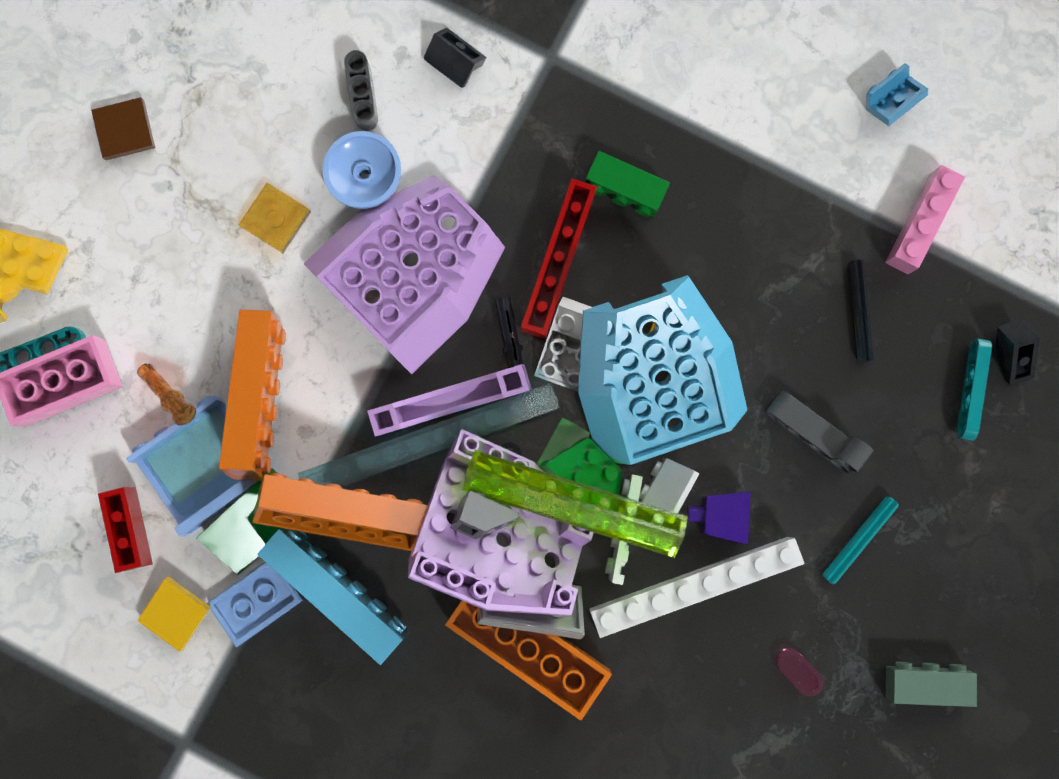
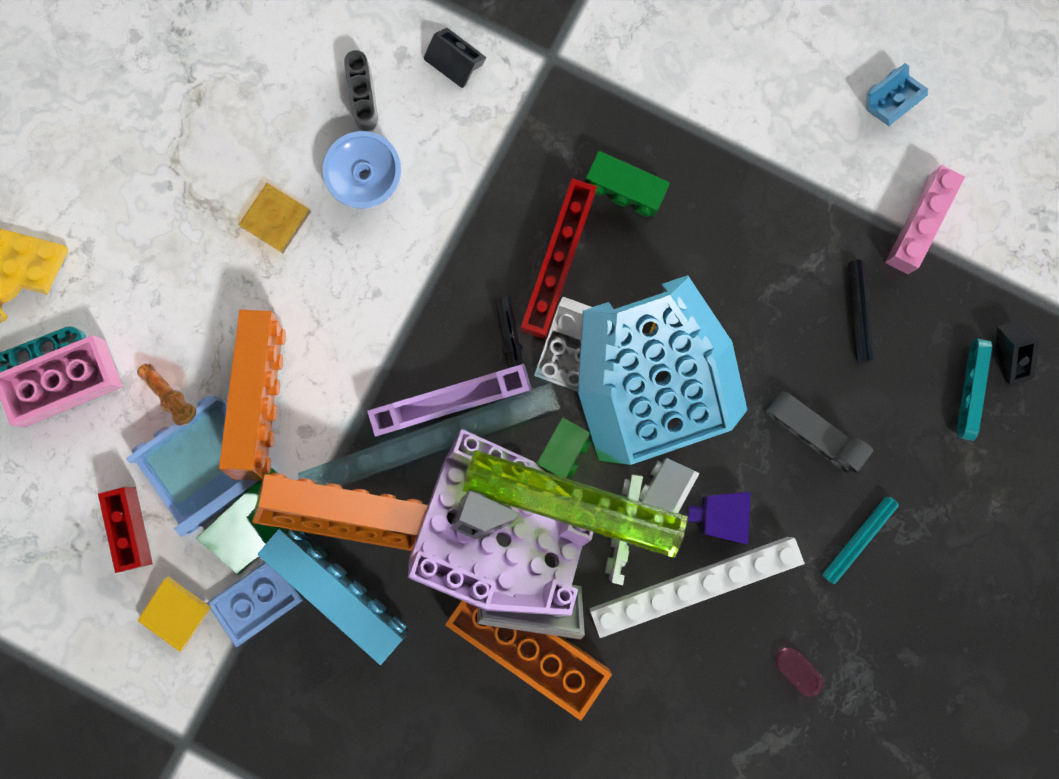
reddish brown tile [91,97,155,161] -> none
lavender wedge [304,175,505,374] -> none
green wing [540,438,623,528] -> none
sand green brick [886,662,977,707] -> none

